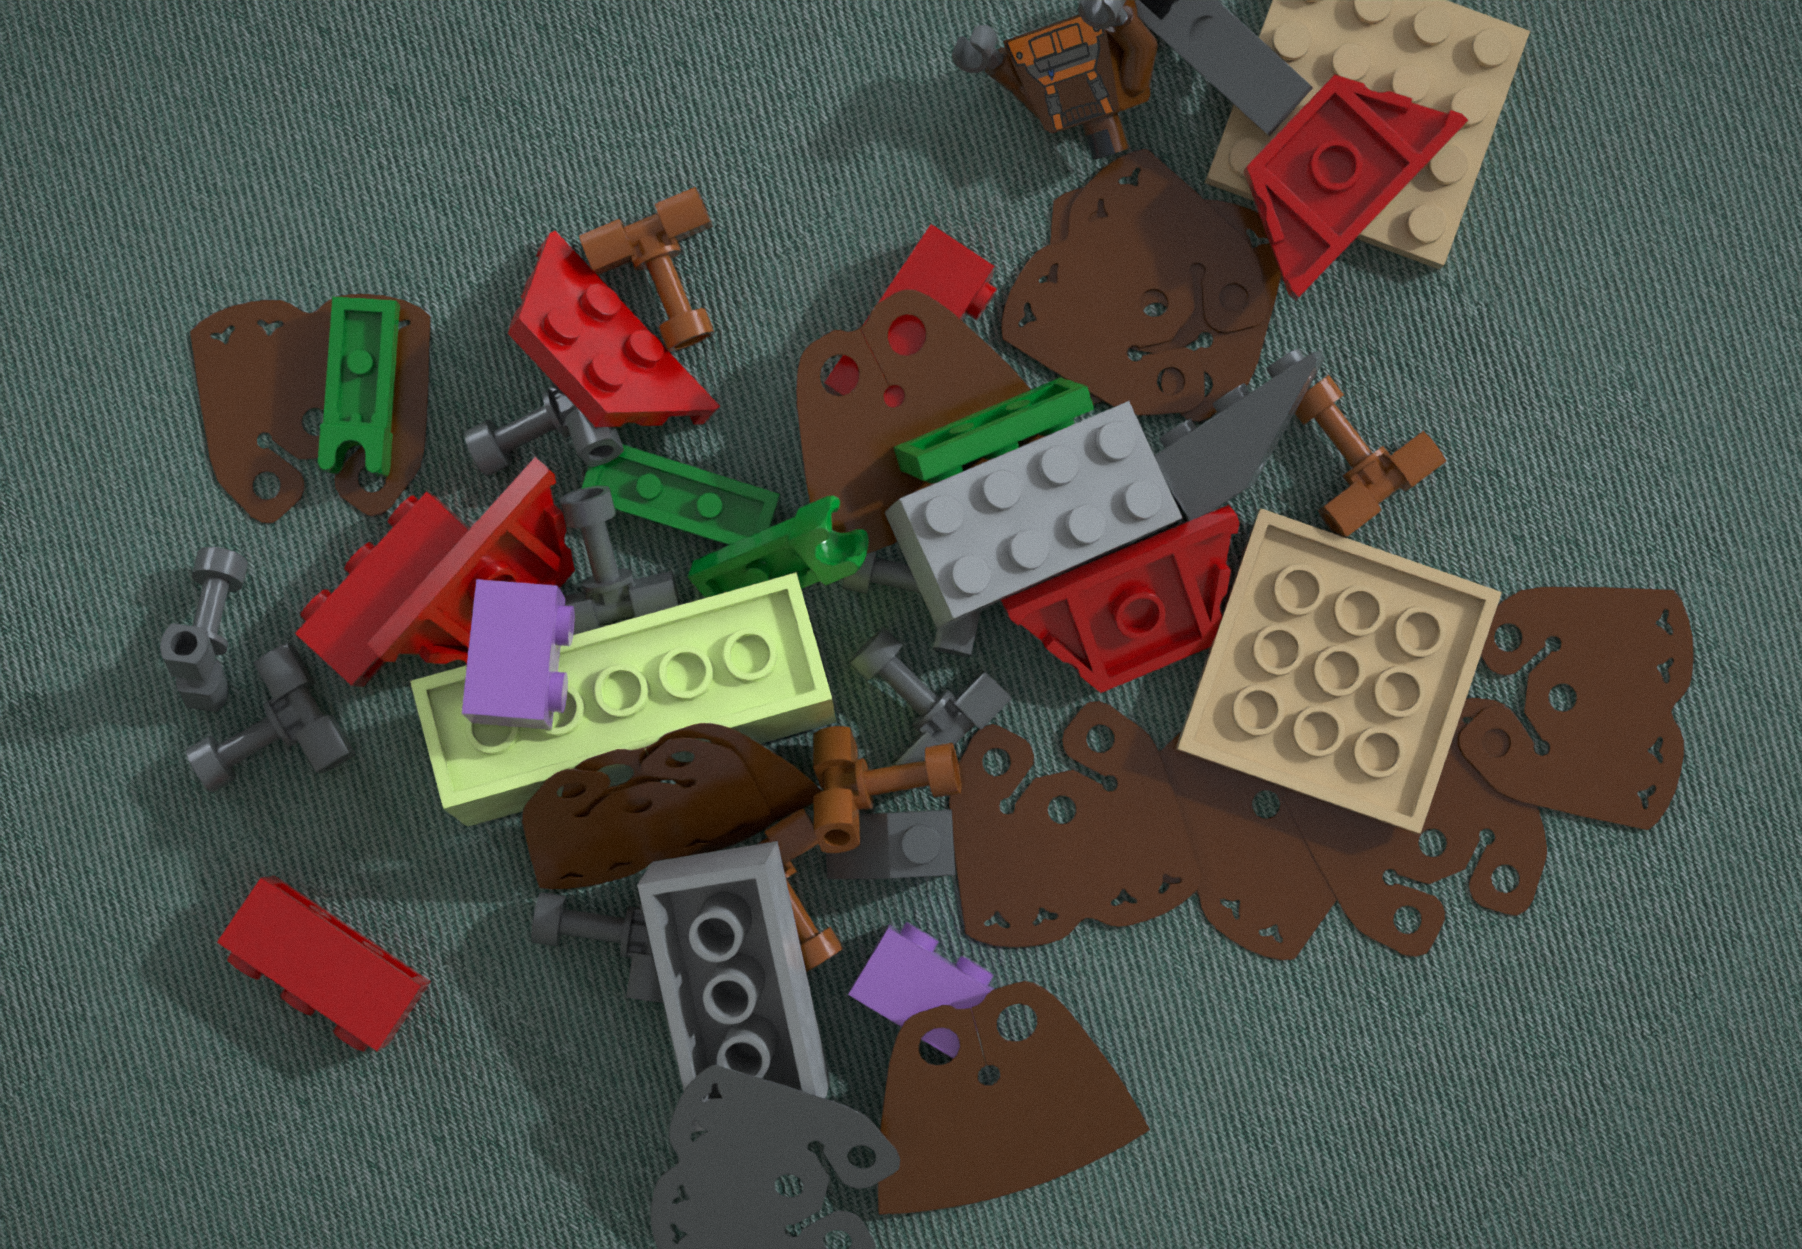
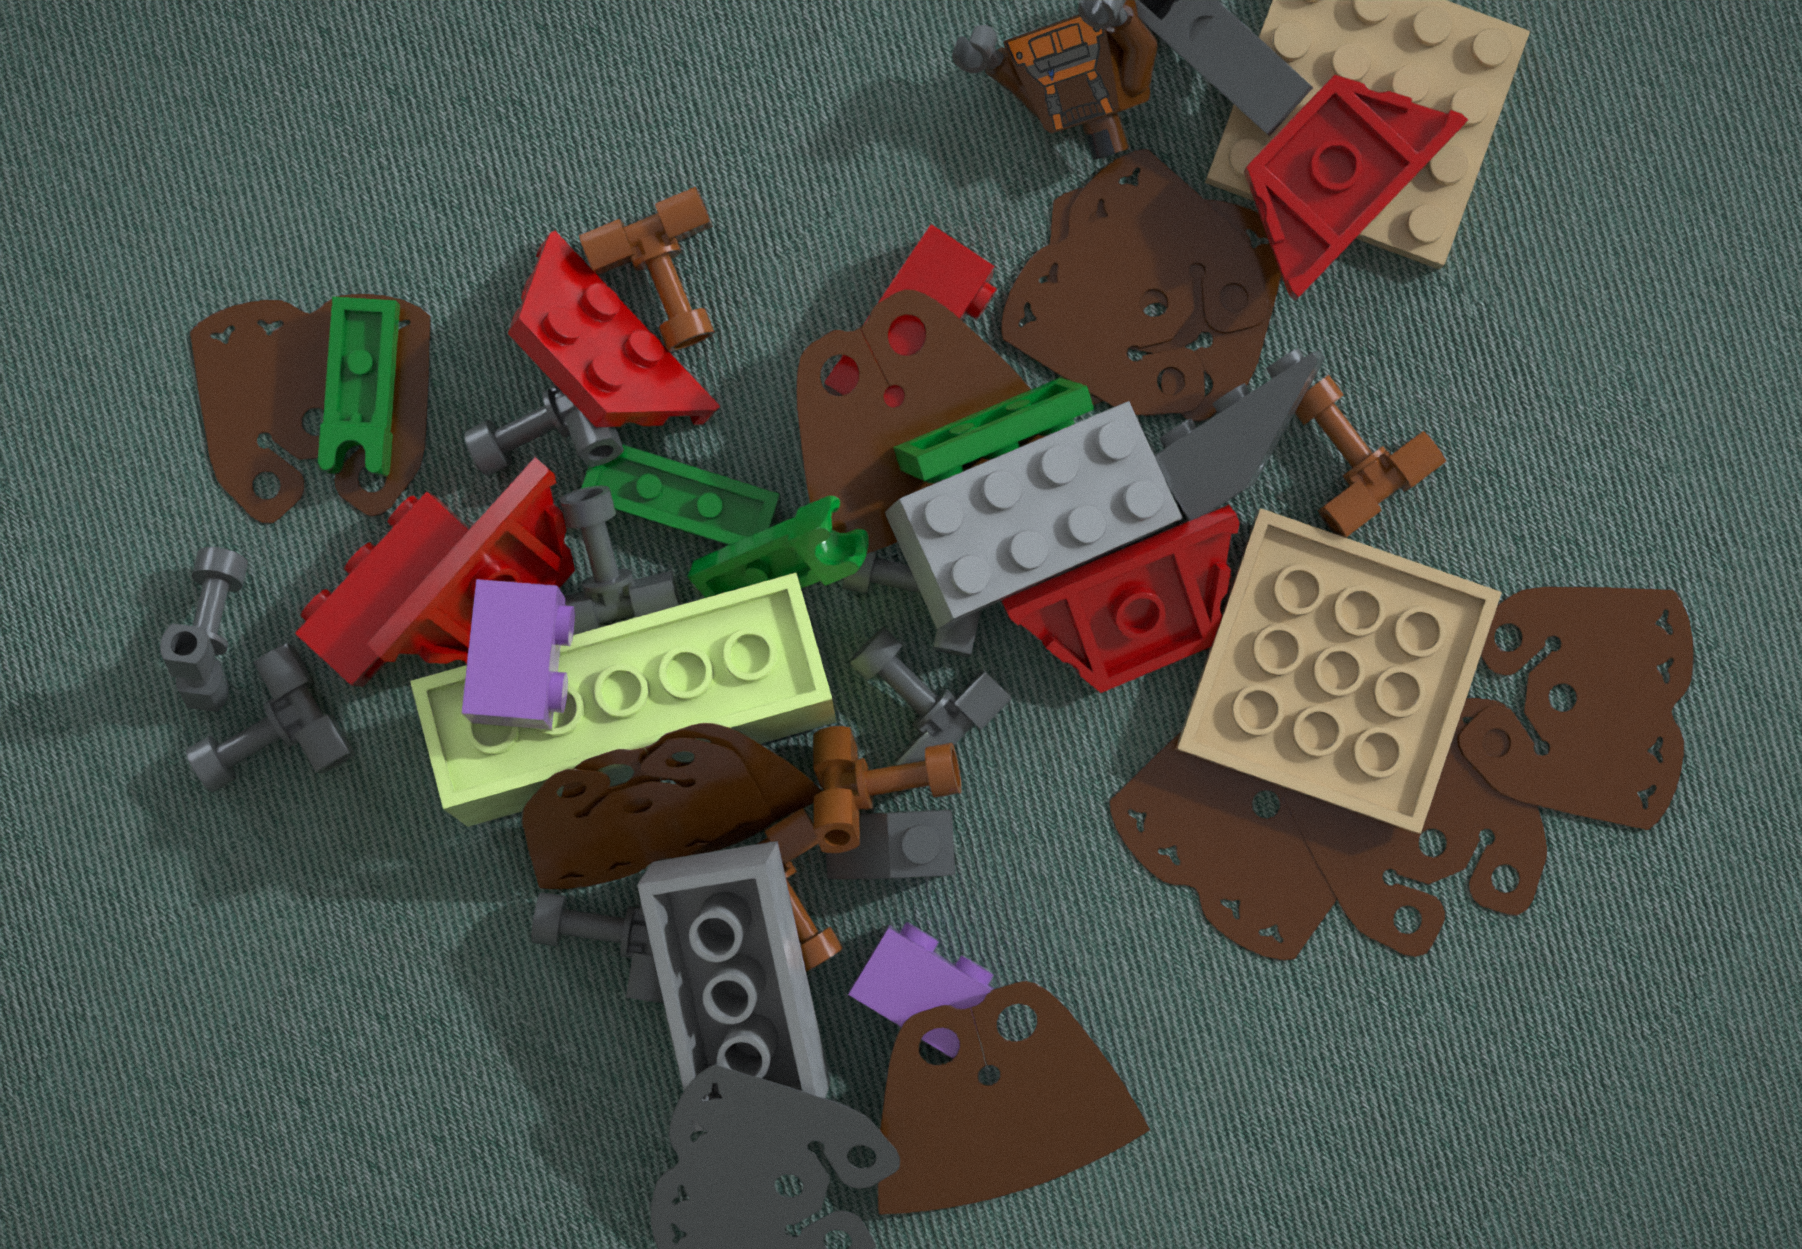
red brick [217,875,431,1052] -> none
reddish brown piece [949,701,1203,947] -> none

